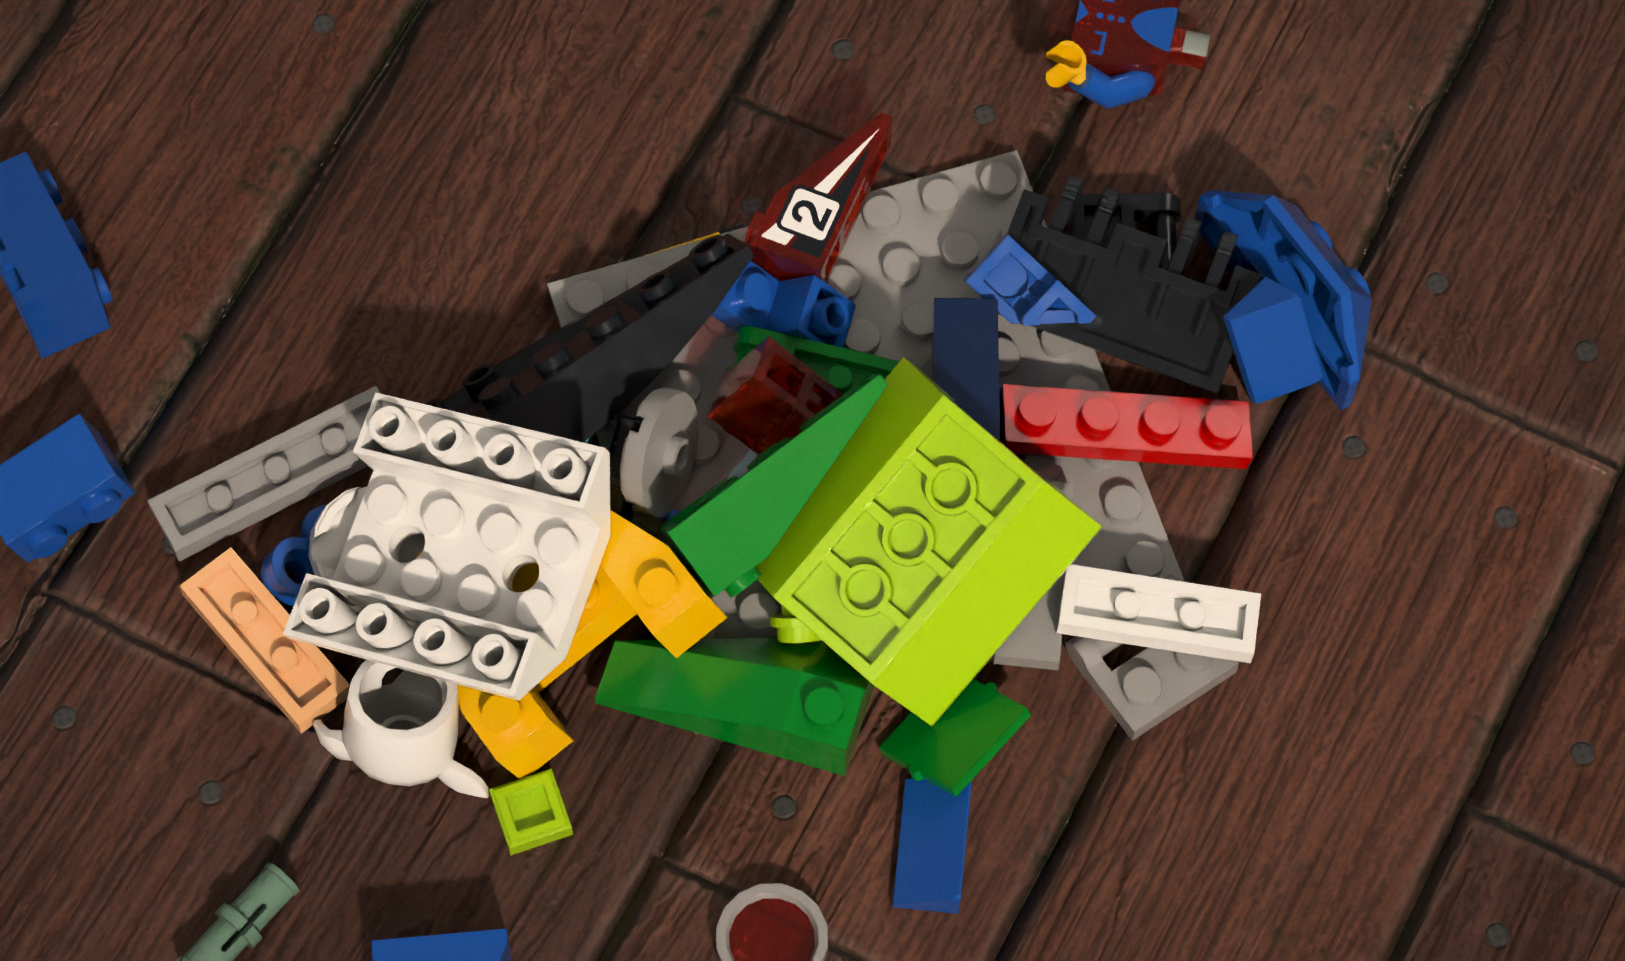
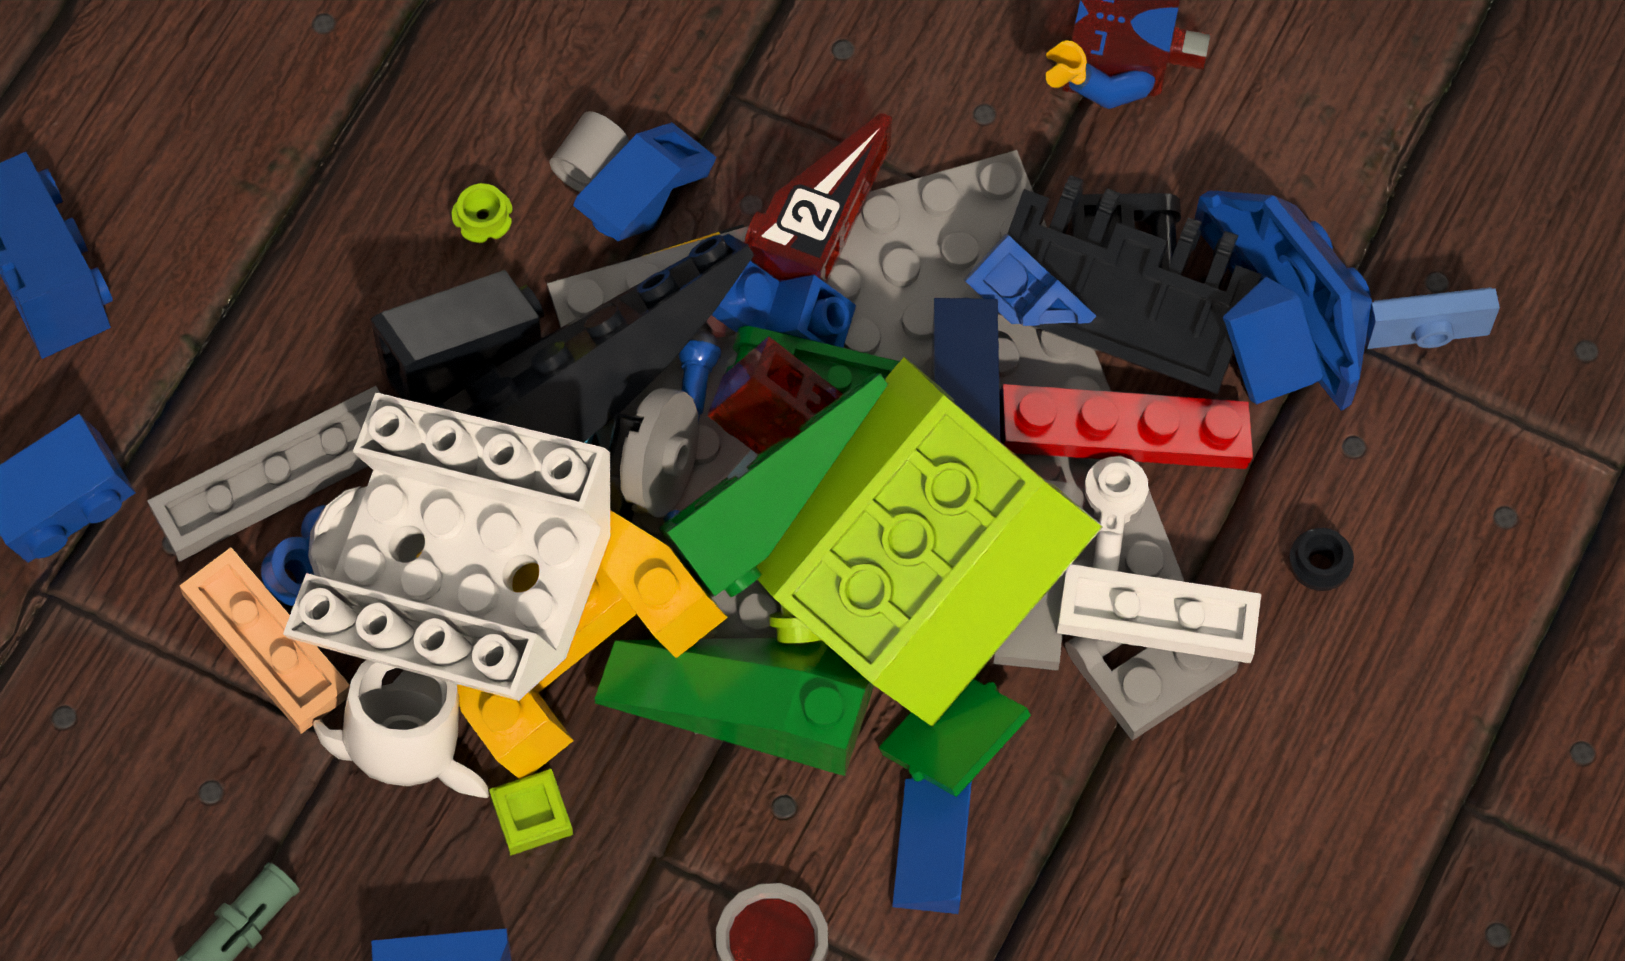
none -> black slope [371,270,545,404]
none -> lime plate [452,183,513,243]
none -> light grey beam [549,111,629,192]
none -> blue slope [573,122,717,241]
none -> blue piece [678,330,721,424]
none -> white plate [1084,456,1149,571]
none -> black plate [1289,528,1354,591]
none -> medium blue plate [1366,287,1500,349]

